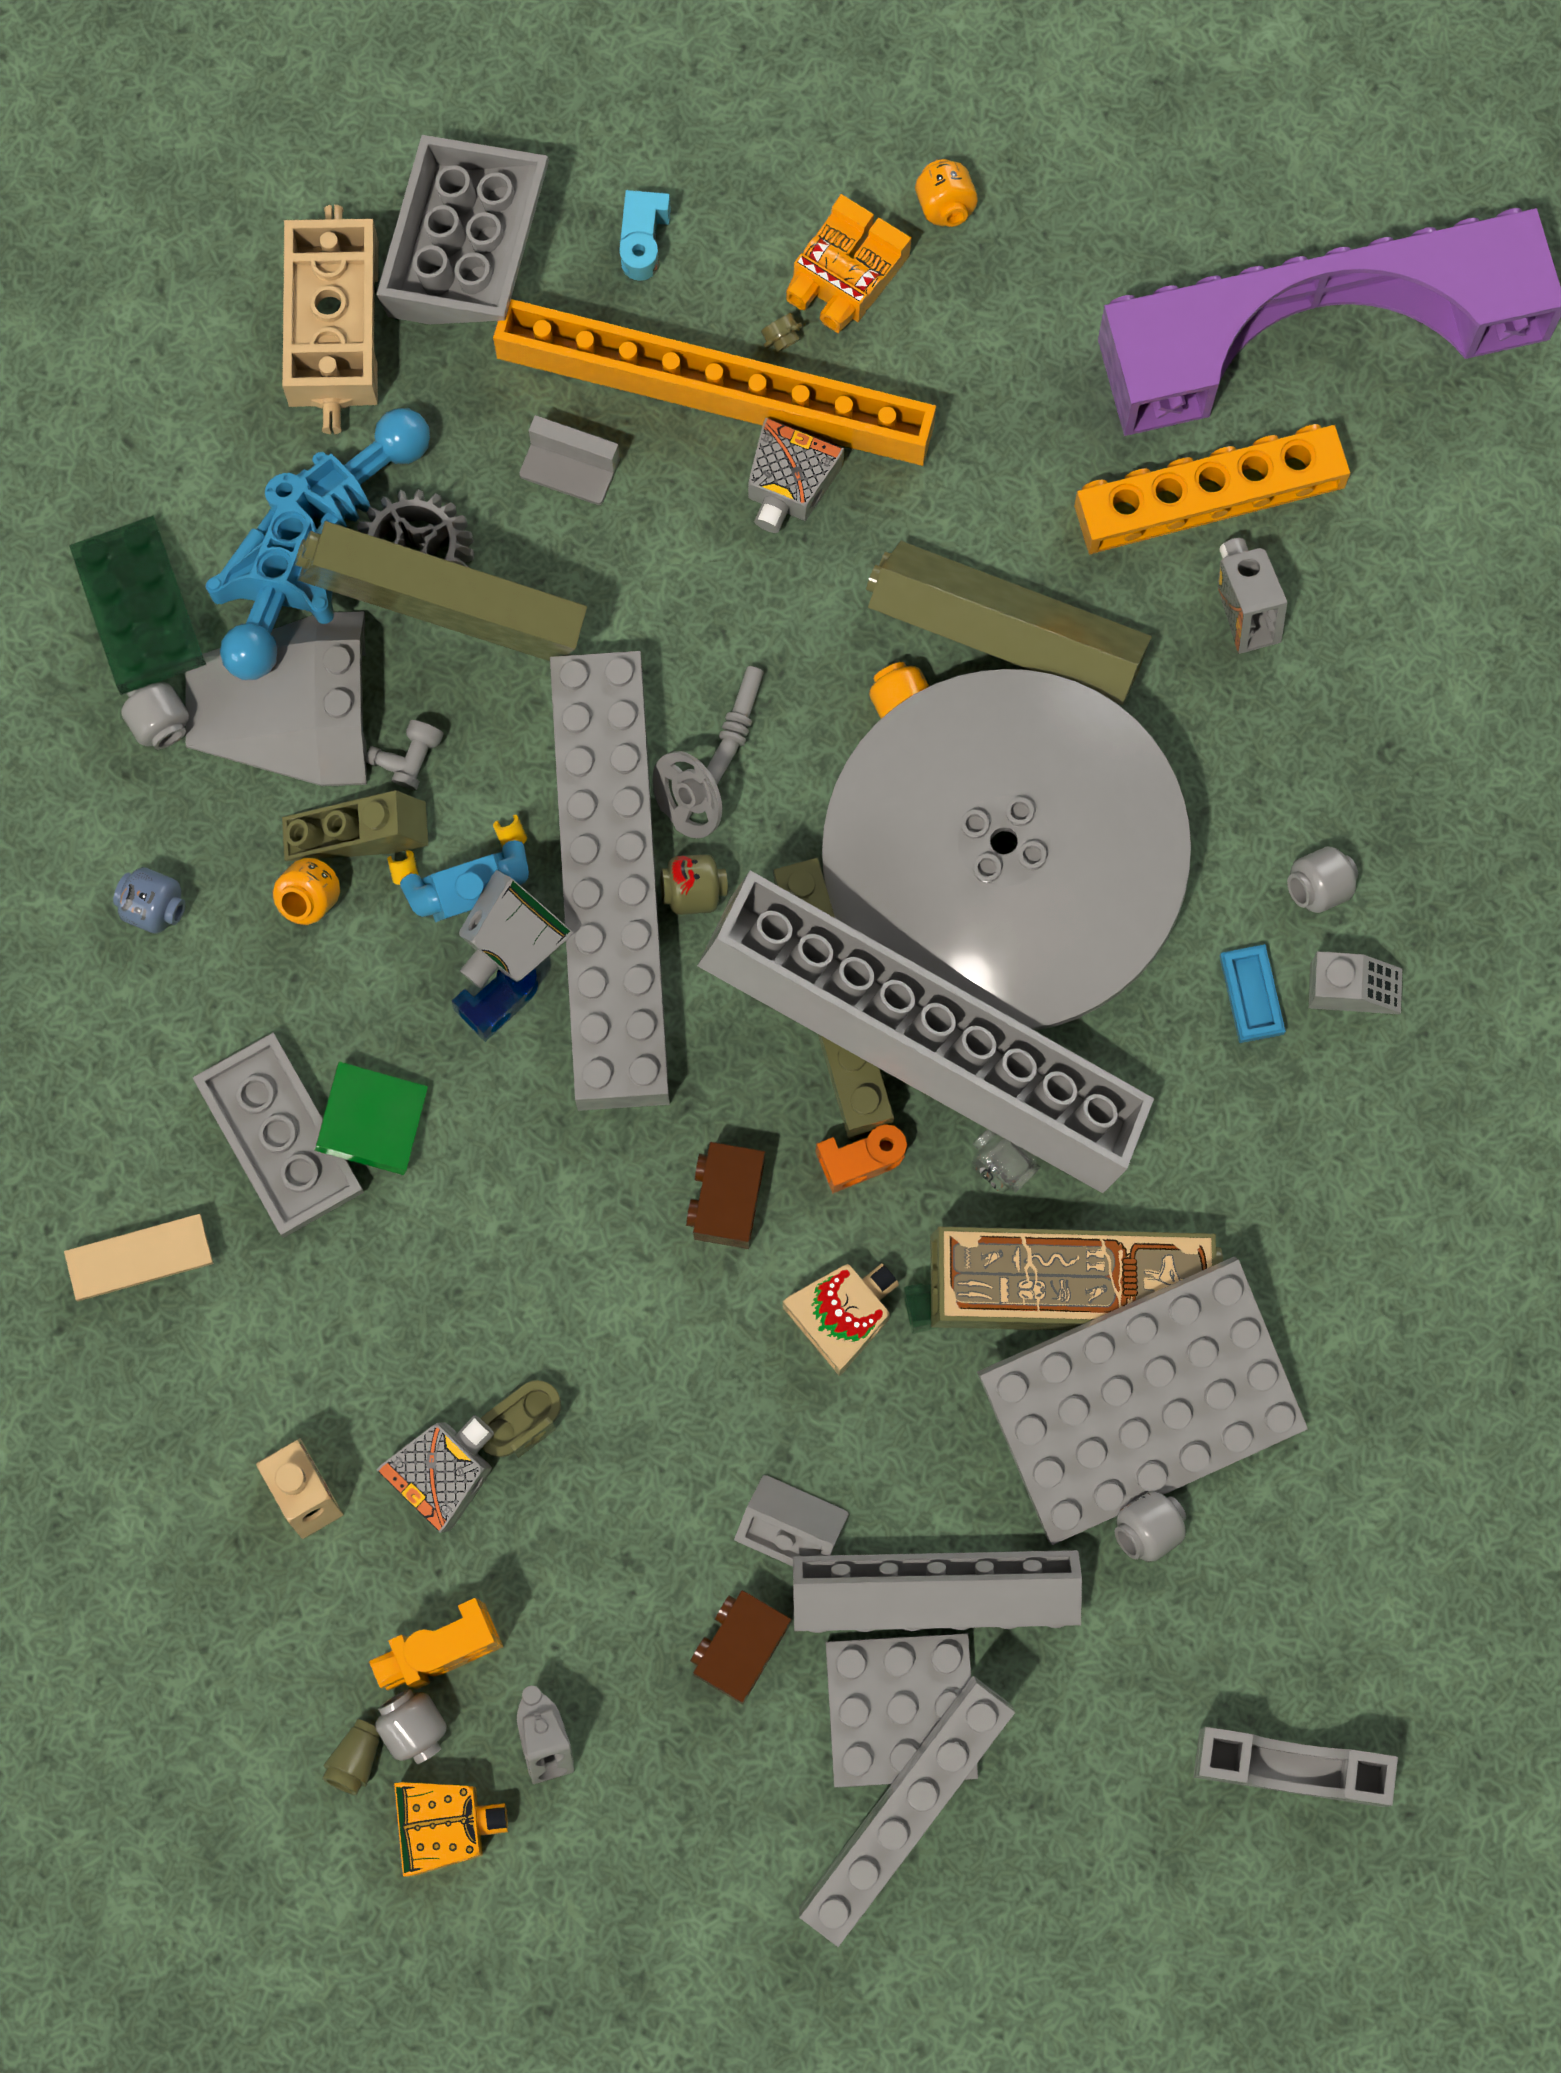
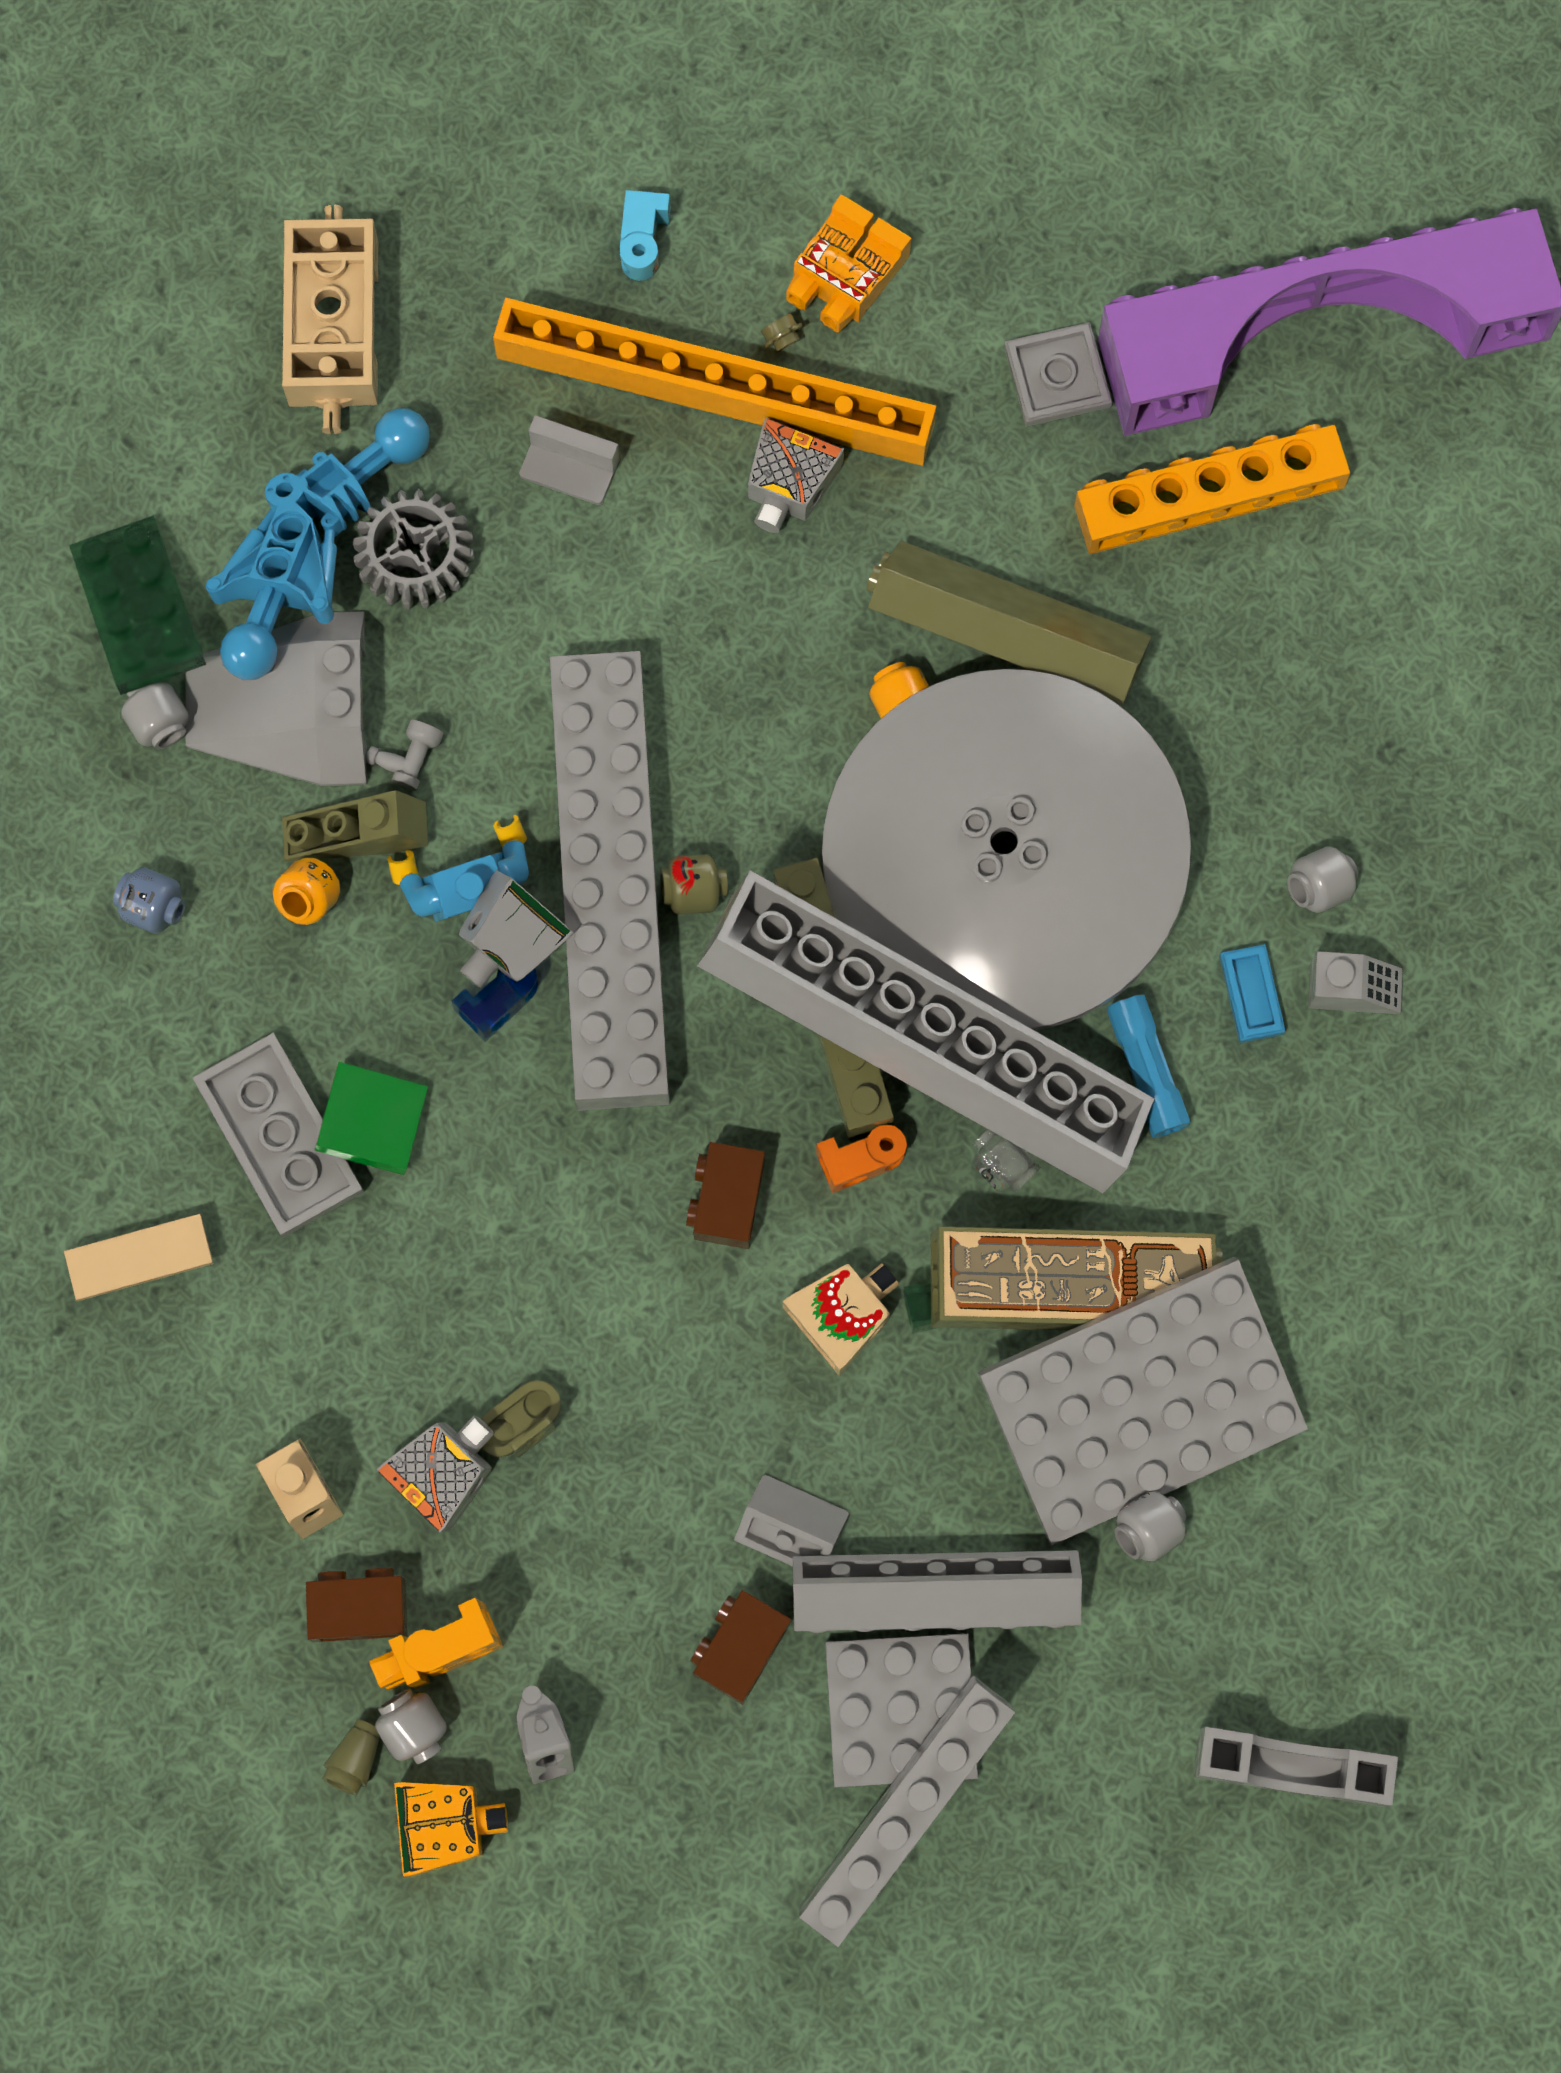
olive brick [295,521,587,661] -> none
light grey slope [376,135,549,325] -> none
light grey dish [652,666,764,838] -> none
light orange head [915,159,978,227] -> none
light grey torso [1218,538,1287,654] -> none
none -> reddish brown brick [306,1568,408,1643]
none -> light grey tile [1004,322,1112,427]
none -> dark azure axle [1107,995,1191,1138]

